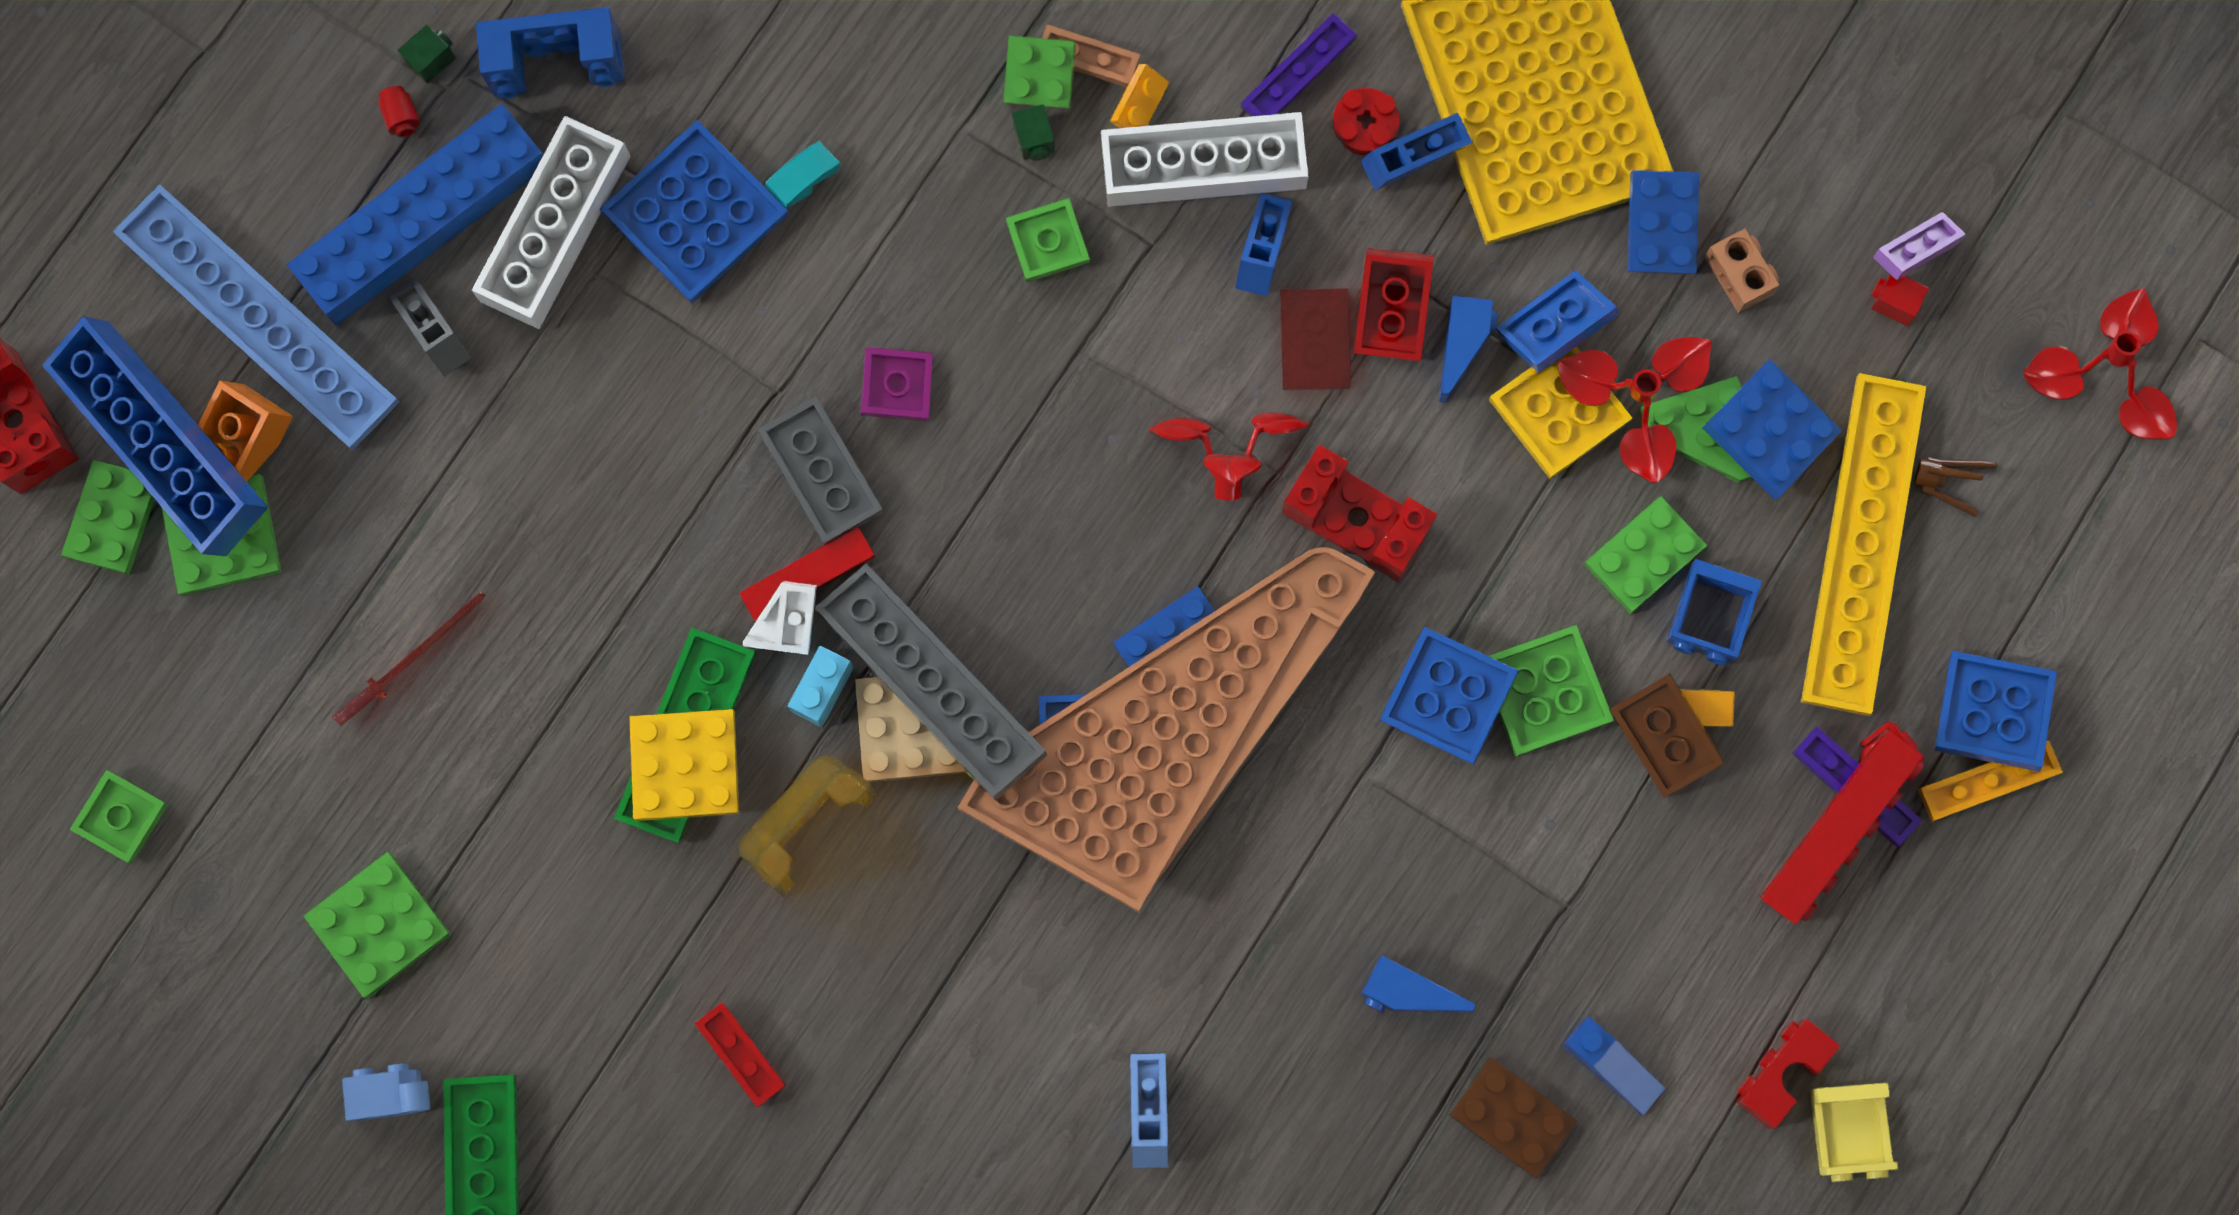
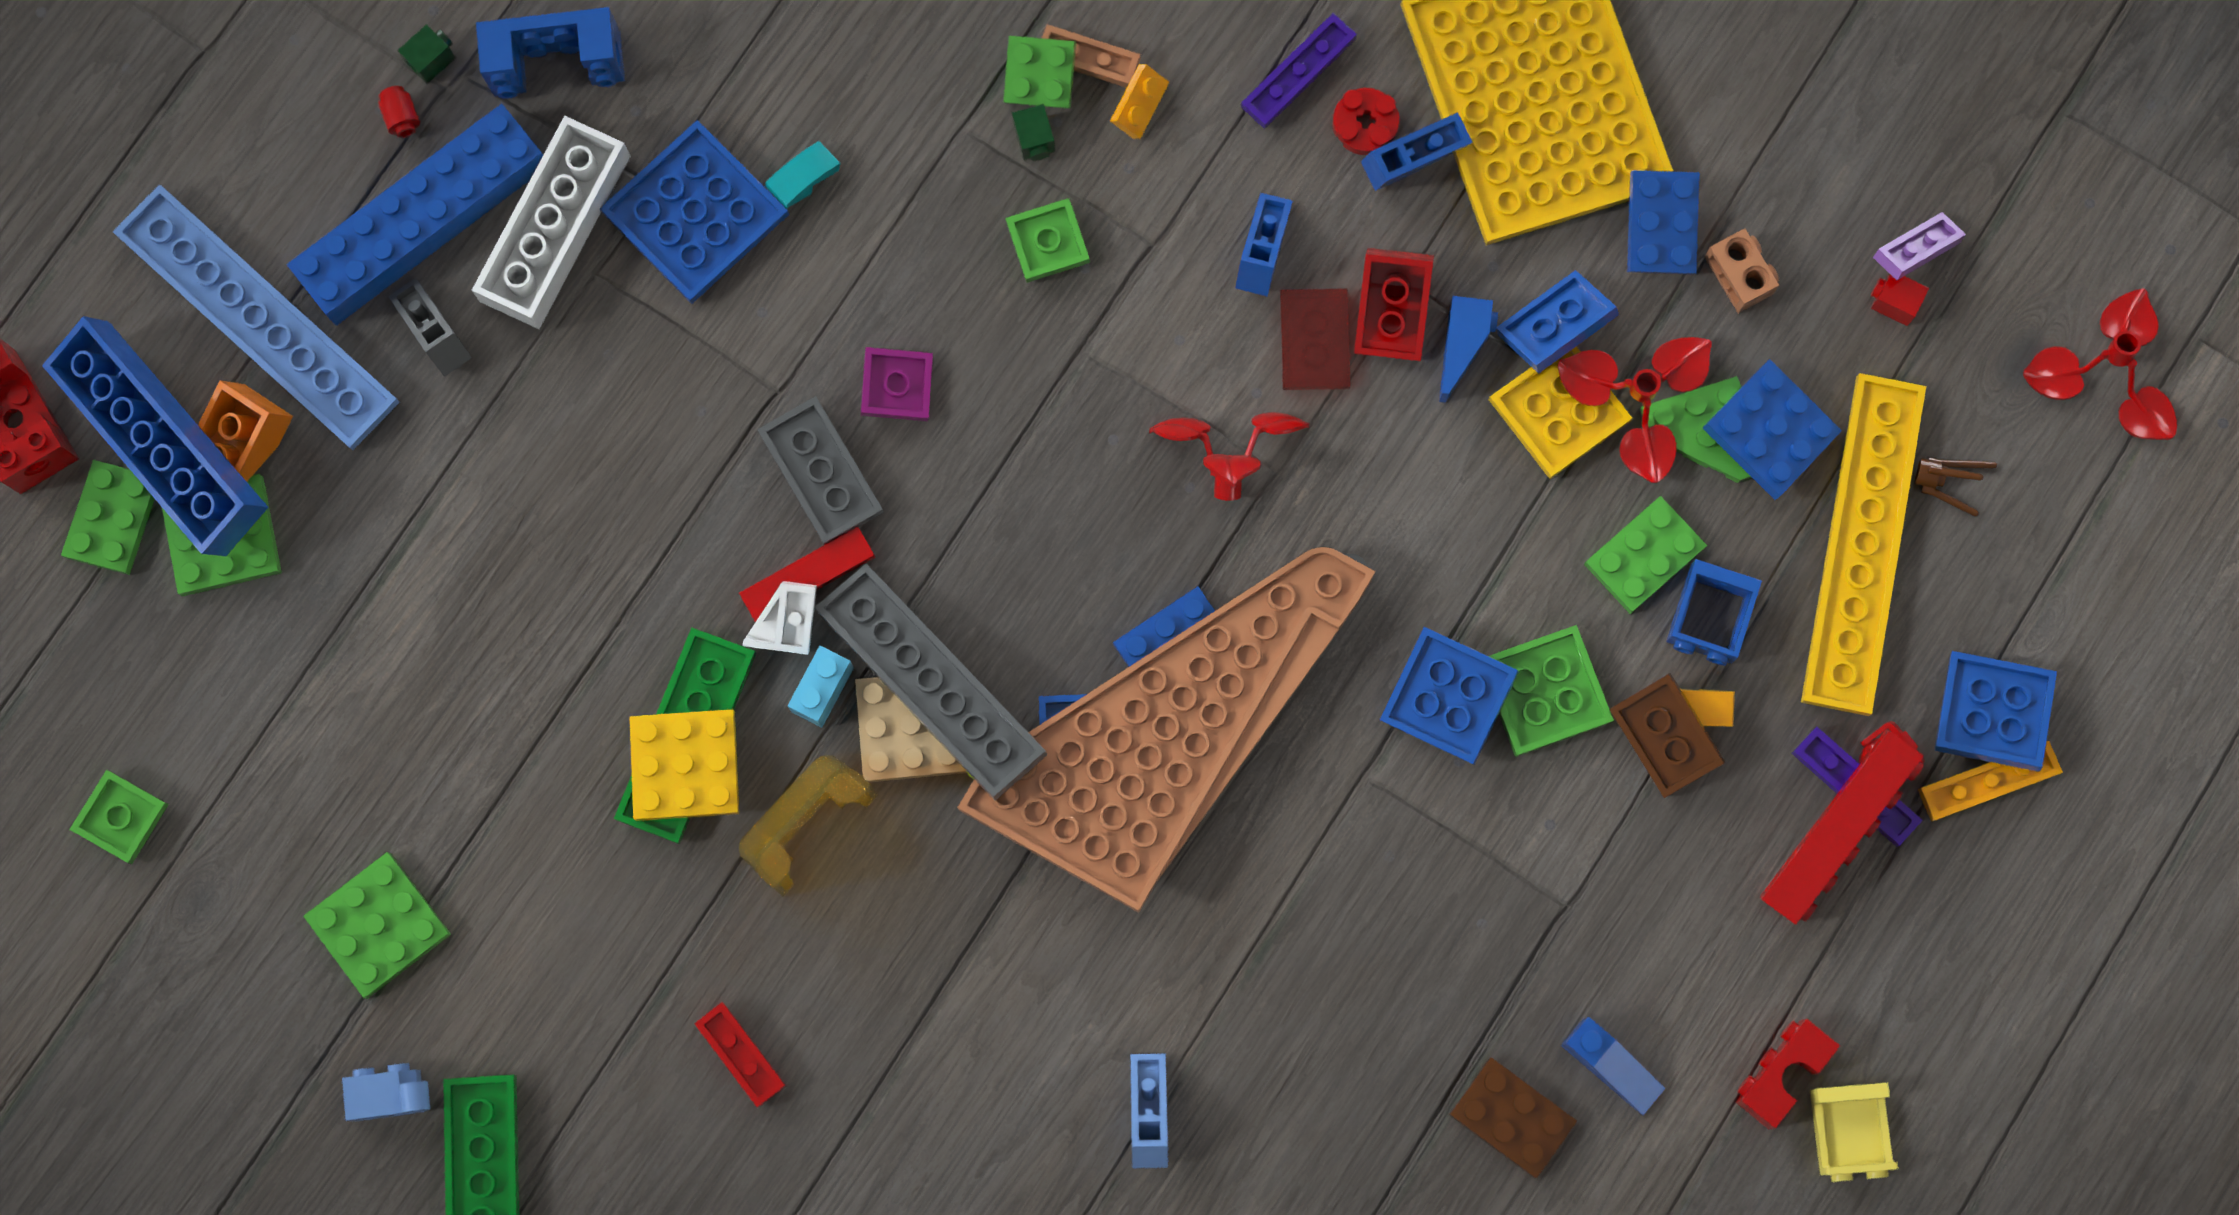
clear red sword [332,591,485,727] -> none
white brick [1101,112,1308,207] -> none
red plate [1282,444,1438,583] -> none
blue slope [1360,955,1476,1013] -> none

